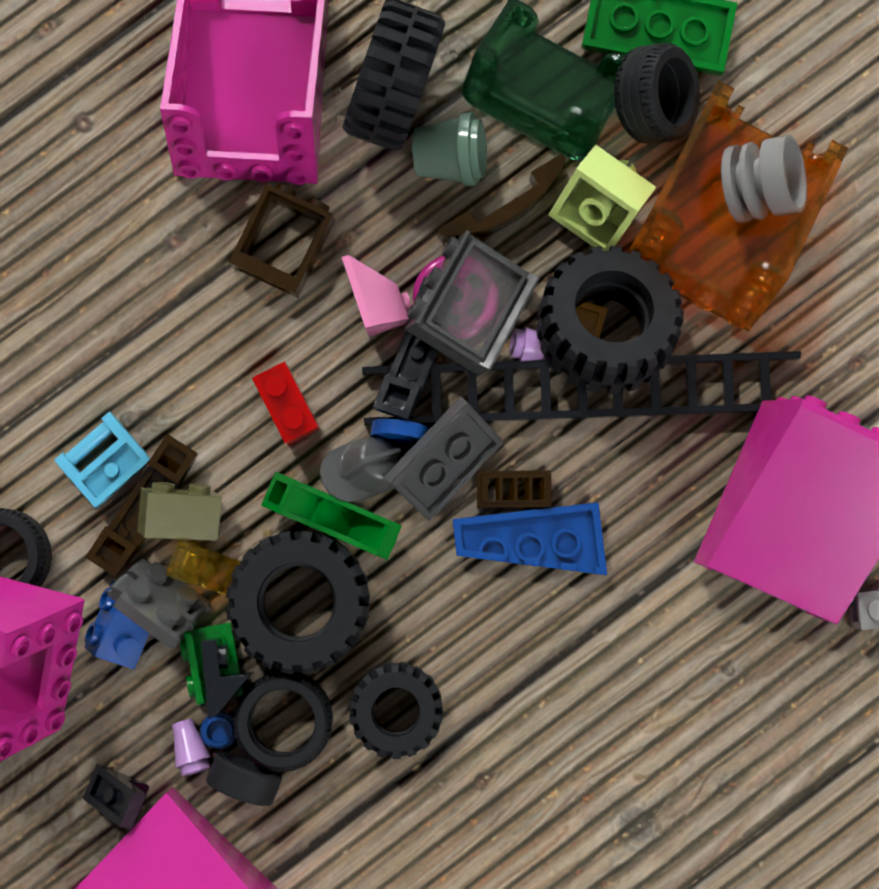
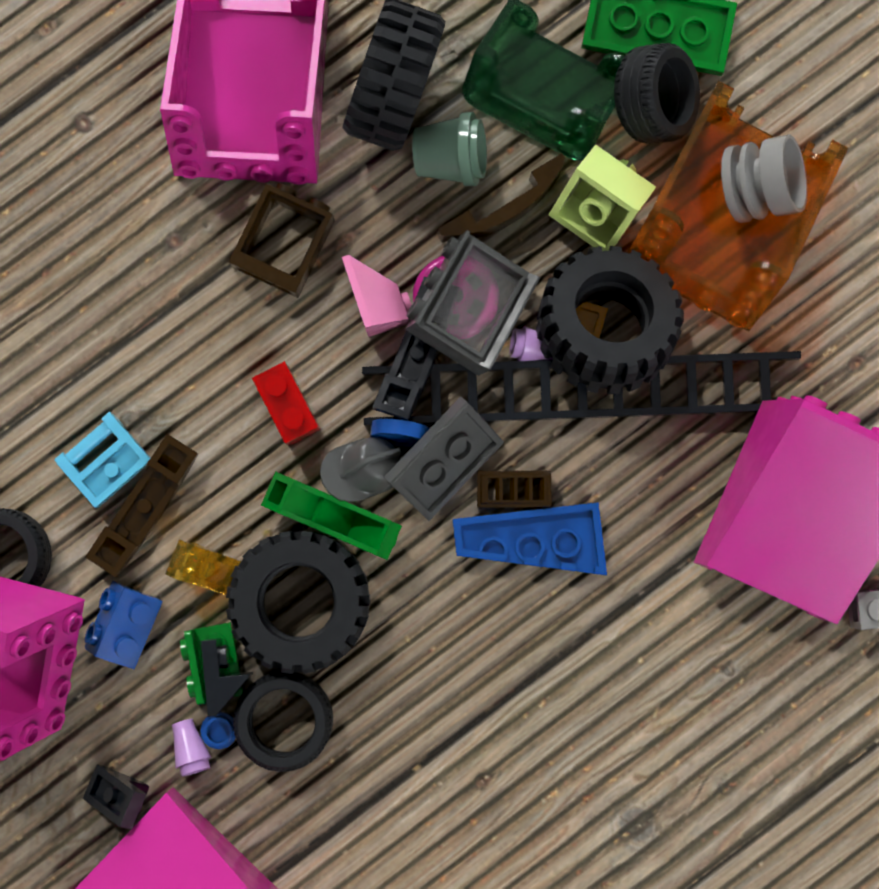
dark grey plate [107,559,211,648] -> none
olive brick [137,482,222,541] -> none
black tyre [206,752,282,806] -> none
black tyre [349,662,443,759] -> none

